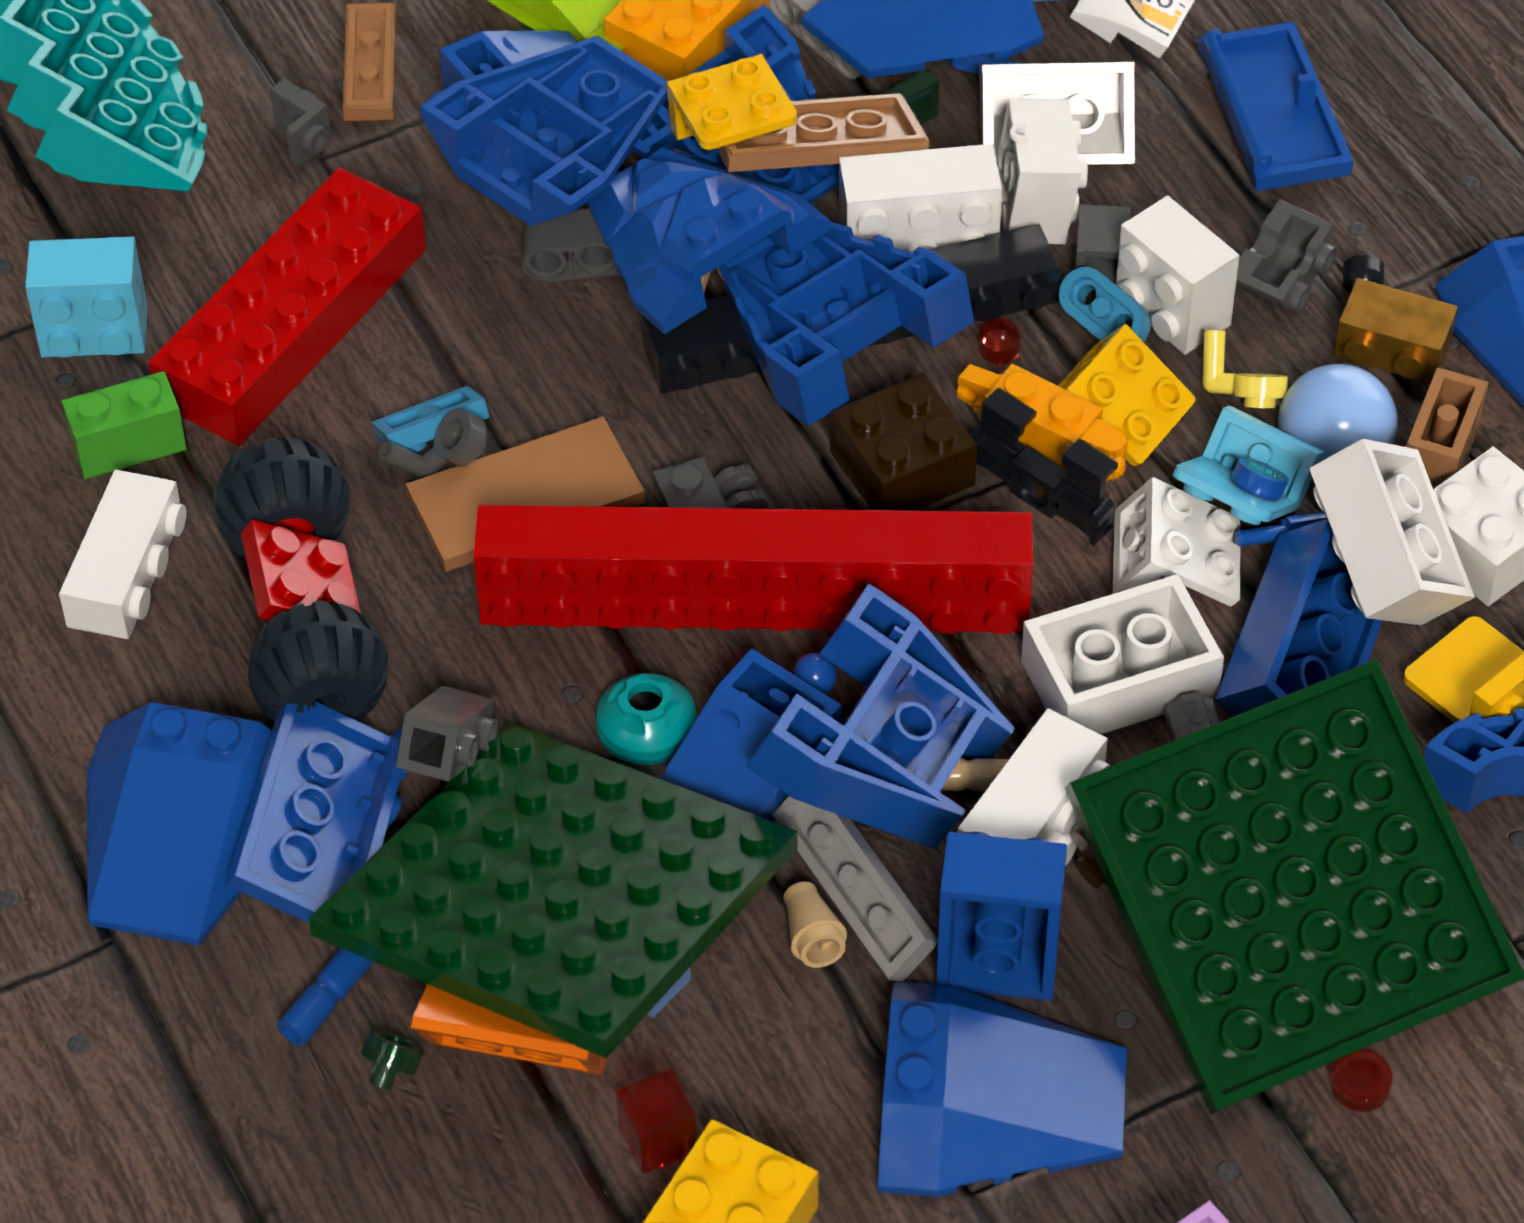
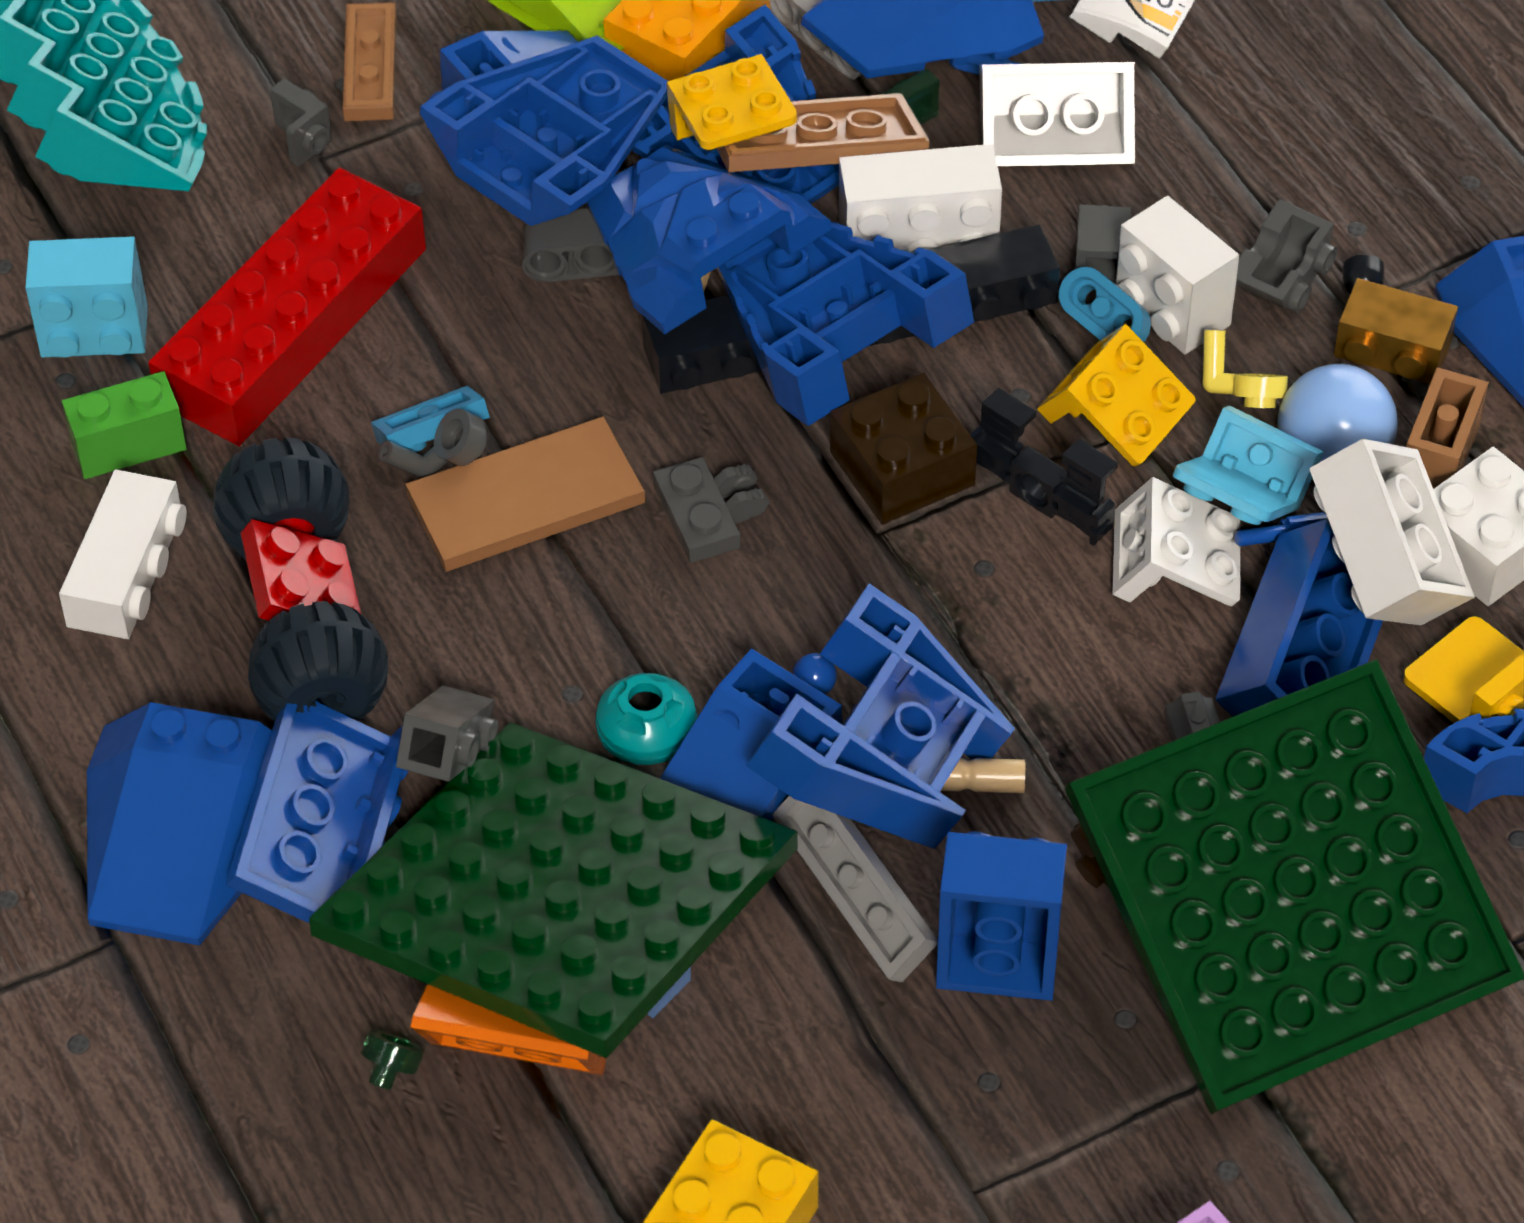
blue piece [277,948,374,1047] -> none
red brick [474,505,1033,634] -> none
clear red brick [616,1068,697,1175] -> none
tan cone [783,882,847,968] -> none
blue wedge [877,981,1127,1197] -> none
light orange hinge [957,363,1128,481] -> none
white brick [958,708,1110,866] -> none
clear red hinge [979,319,1021,365] -> none
white brick [996,98,1088,244] -> none
white brick [1021,574,1224,735] -> none
blue container [1198,22,1354,191] -> none
blue tile [1231,458,1289,500] -> none
clear red tile [1331,1050,1393,1112] -> none

